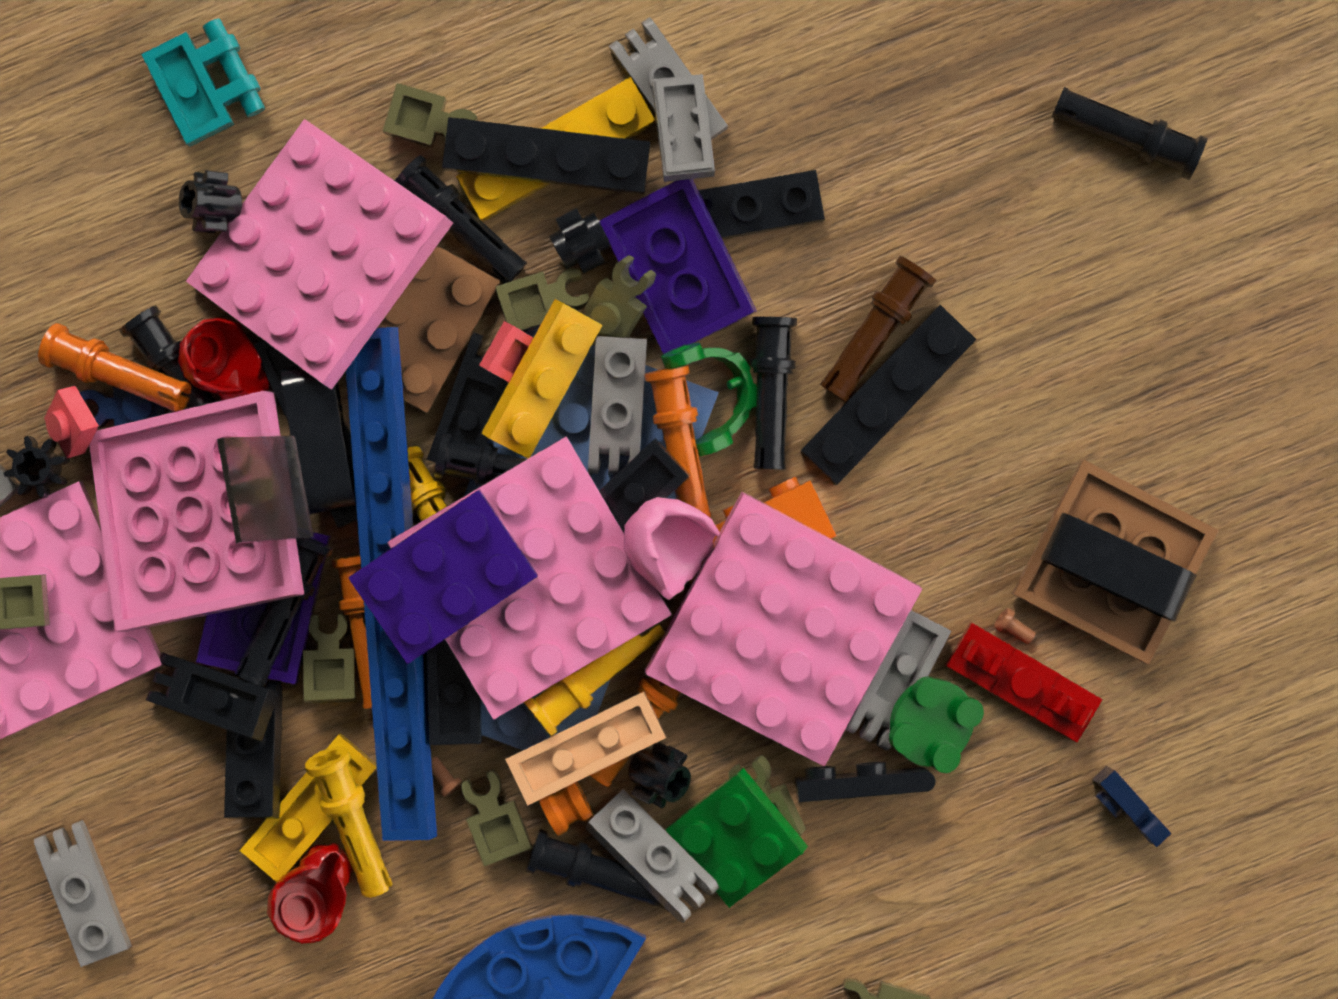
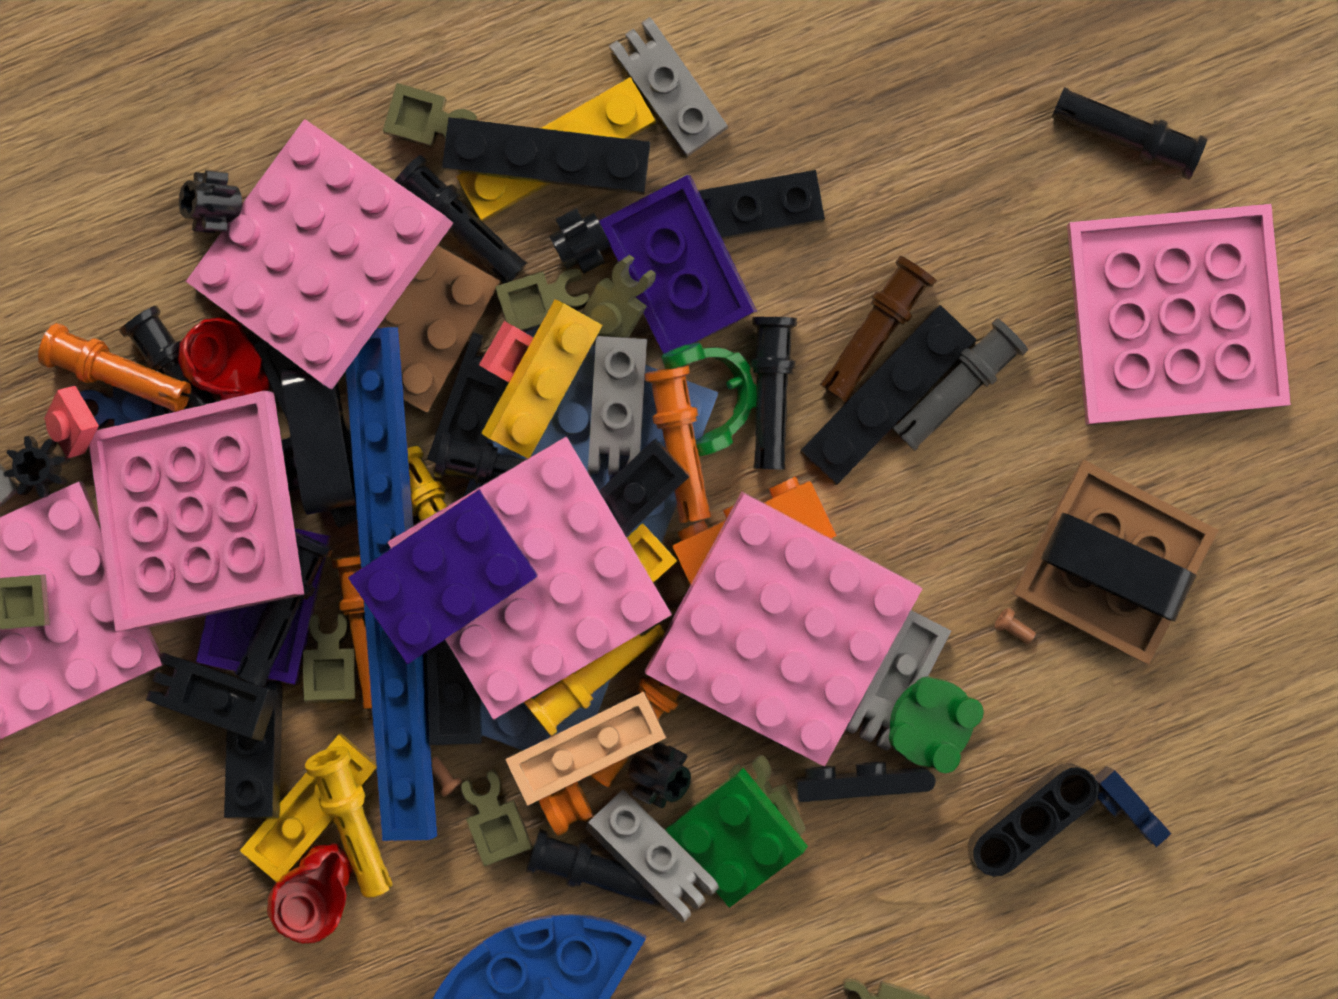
light grey hinge [34,820,132,967] -> none
teal plate [141,18,265,147] -> none
clear smoke piece [217,436,314,544] -> none
bright pink hair [623,497,720,600] -> none
light grey plate [652,74,715,182] -> none
red plate [945,622,1103,743] -> none
none -> dark grey pin [892,318,1028,451]
none -> black beam [967,763,1099,877]
none -> bright pink plate [1067,204,1291,425]

